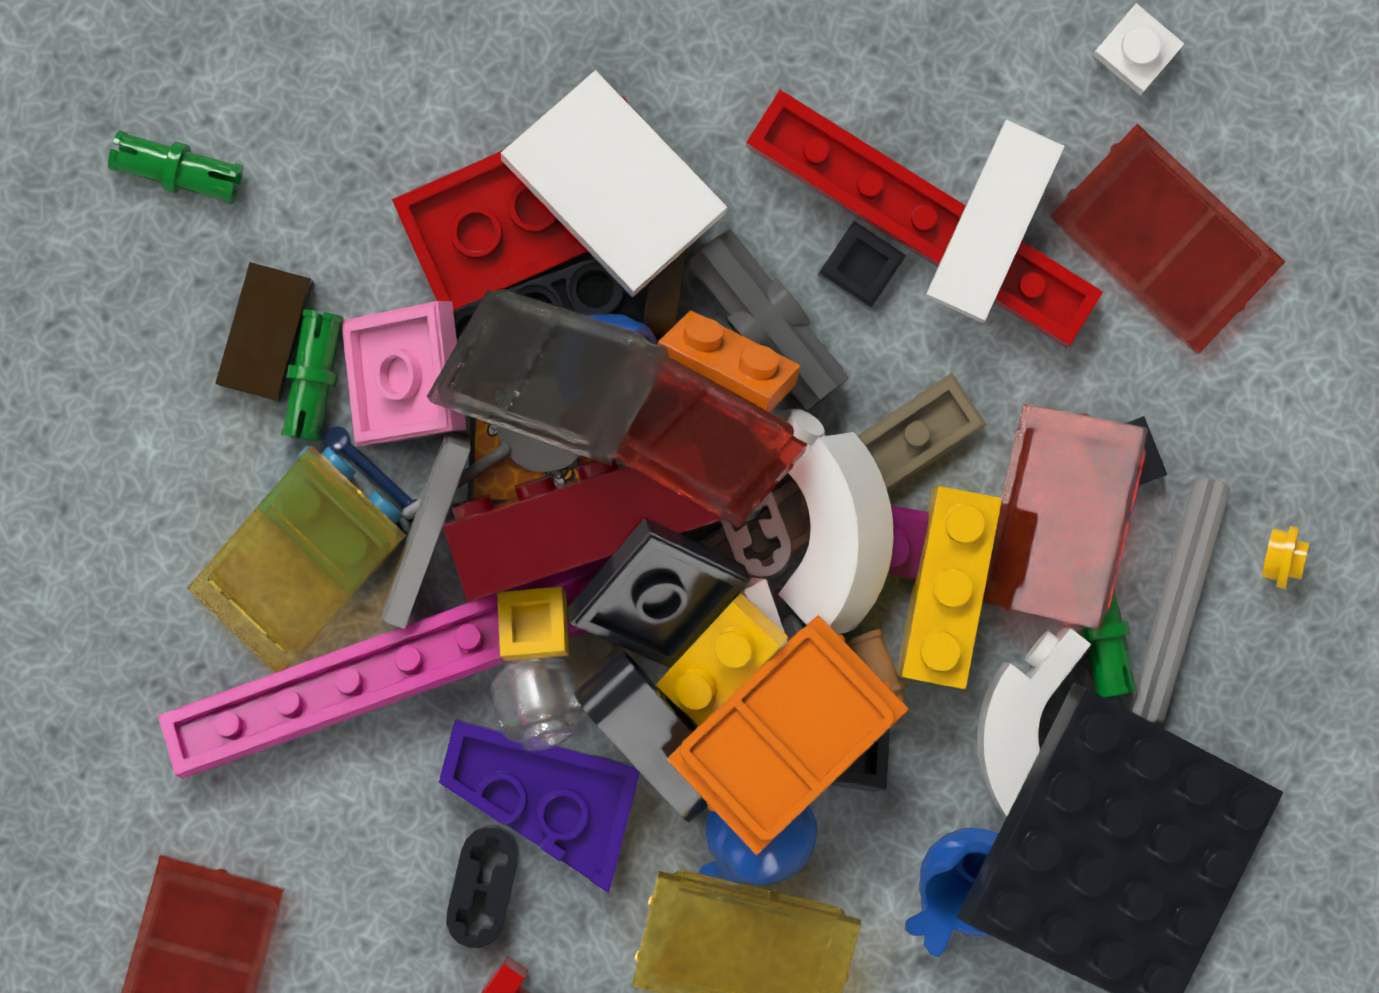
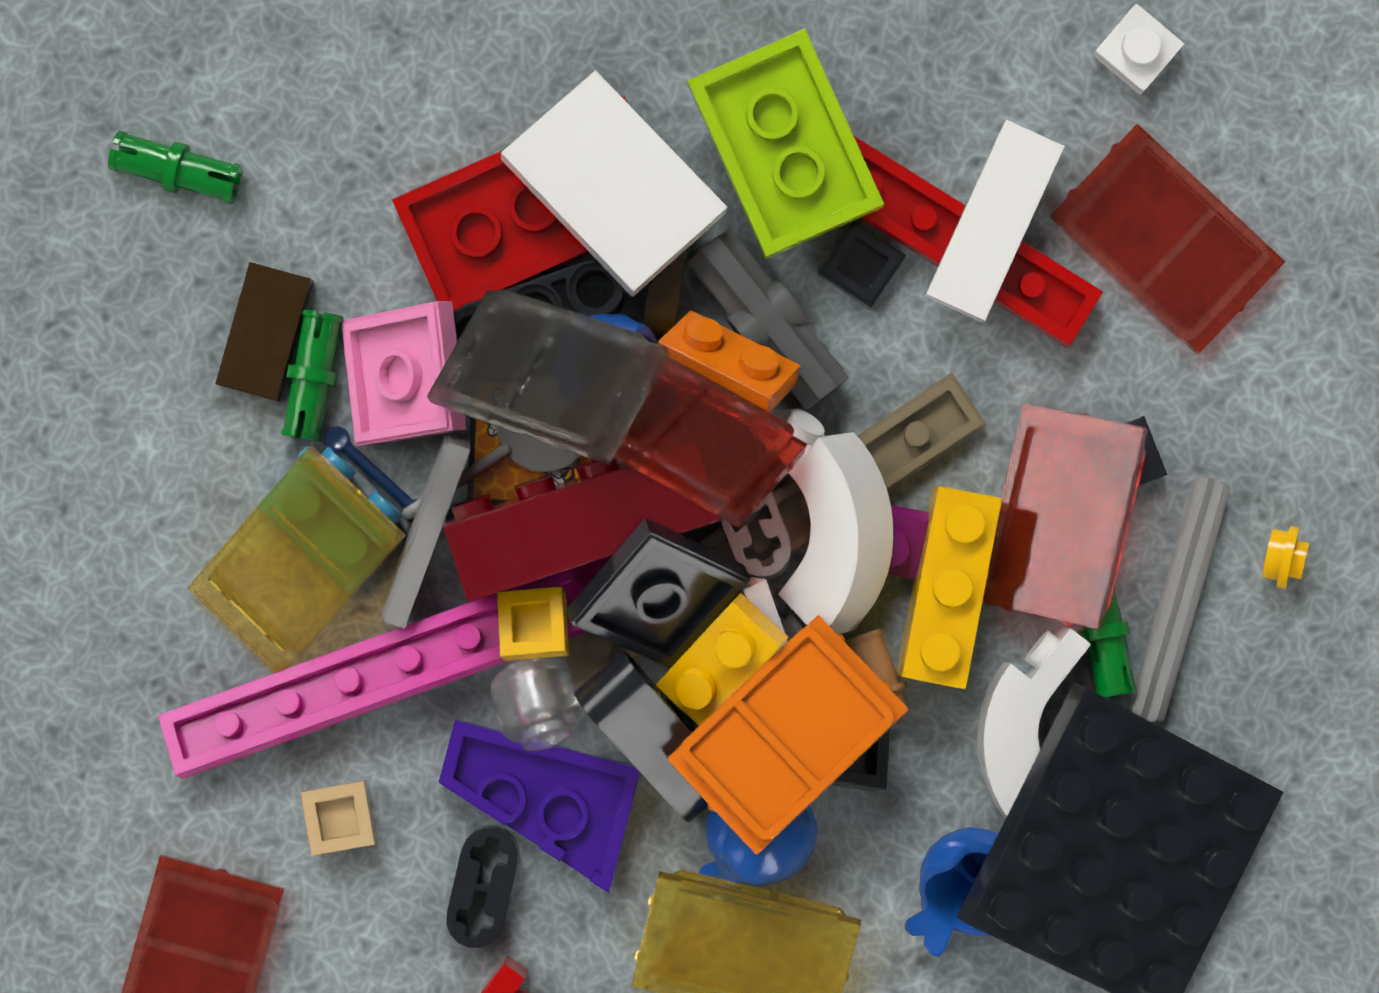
none -> tan plate [300,779,377,856]
none -> lime plate [687,28,884,260]

